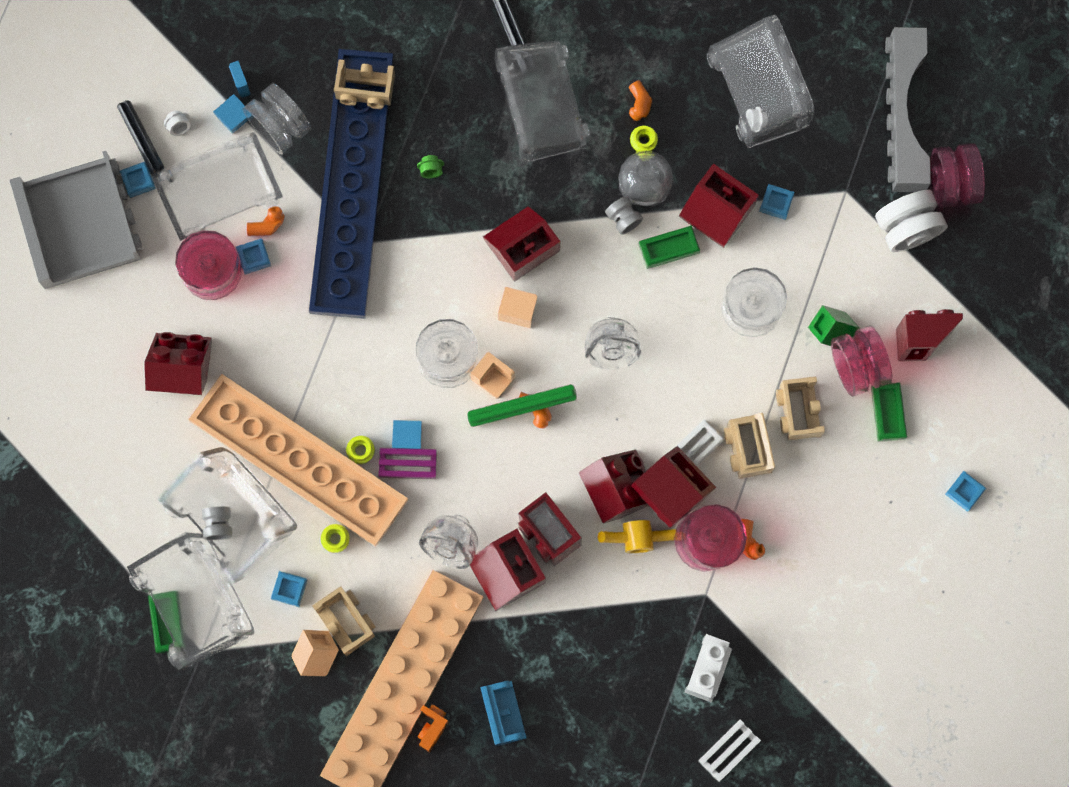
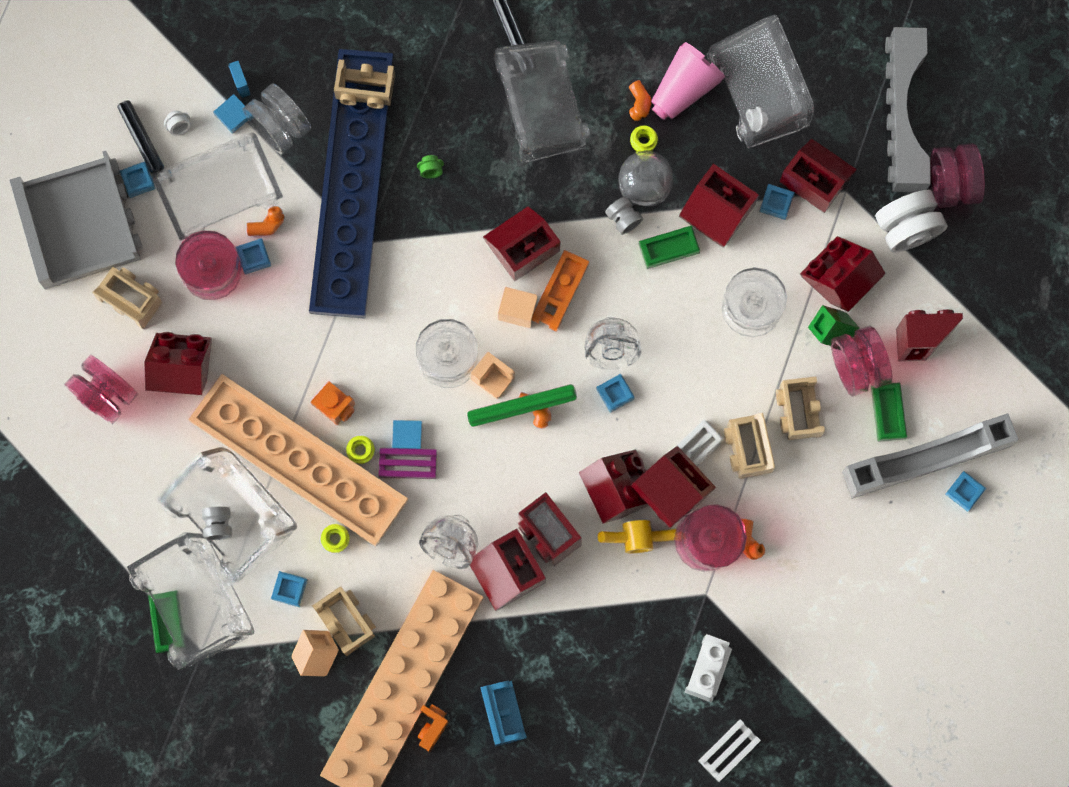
none -> clear pink wheel [64,354,138,425]
none -> tan window [92,267,162,329]
none -> orange bracket [311,381,355,425]
none -> orange plate [532,250,589,332]
none -> dark azure tile [596,374,635,413]
none -> bright pink cone [651,42,725,120]
none -> dark red slope [780,138,857,213]
none -> dark red slope [800,236,886,312]
none -> light grey arch [842,413,1019,499]

